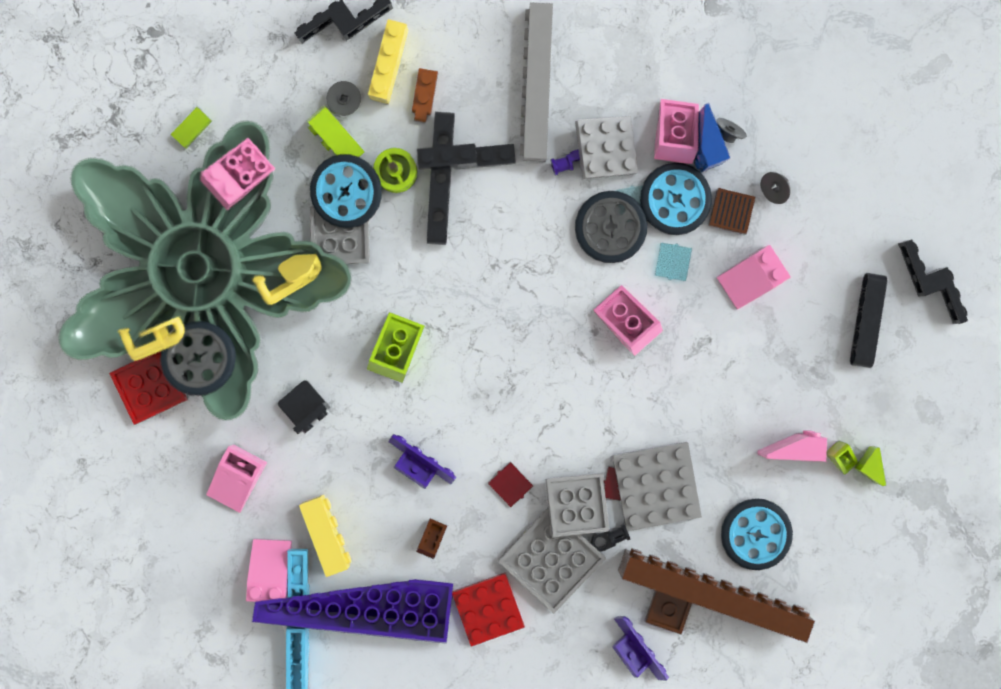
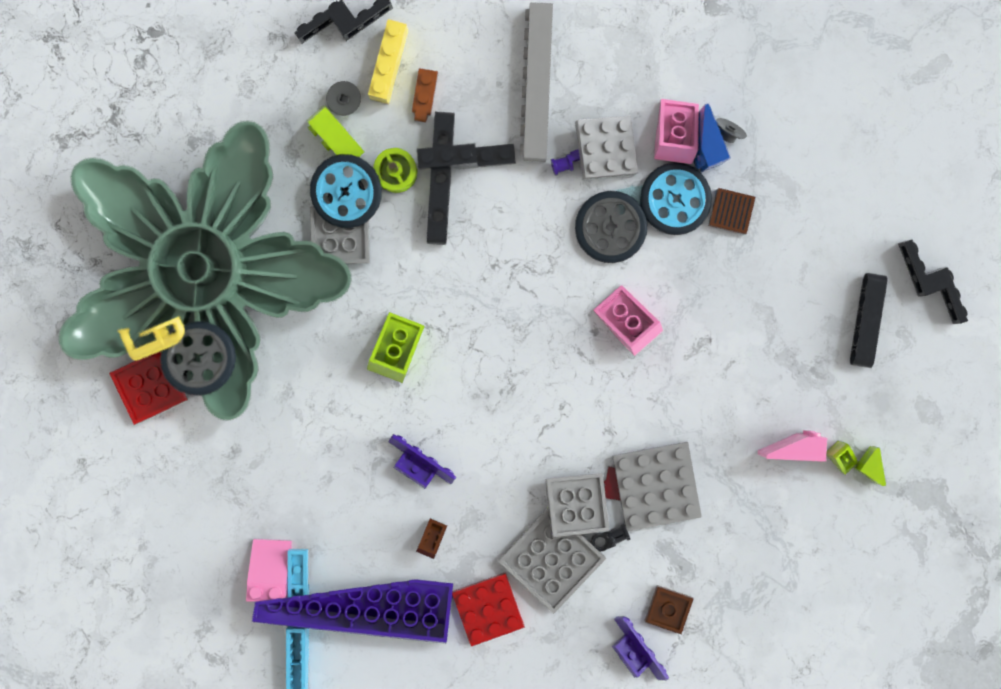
lime tile [170,107,212,149] -> none
bright pink slope [200,138,275,210] -> none
bright pink slope [206,444,267,513] -> none
light yellow piece [253,254,322,305] -> none
black bracket [278,380,331,434] -> none
light yellow brick [299,494,351,577] -> none
dark red piece [488,462,533,507] -> none
reddish brown brick [618,548,815,643] -> none
clear light blue piece [655,242,692,281] -> none
bright pink slope [717,245,791,309] -> none
wedge [721,499,793,570] -> none
dark grey piece [760,172,791,204] -> none

